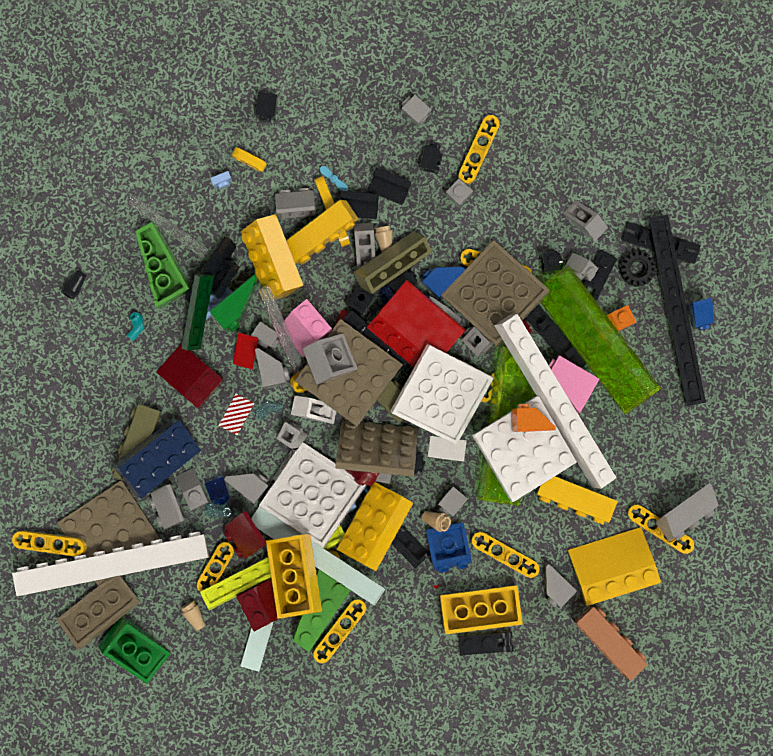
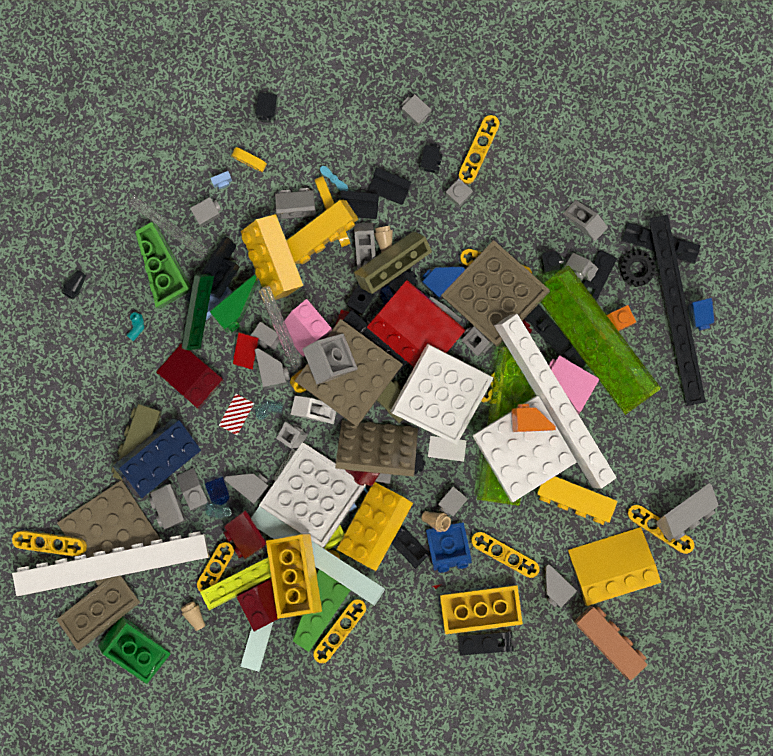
none -> light grey brick [190,197,221,227]

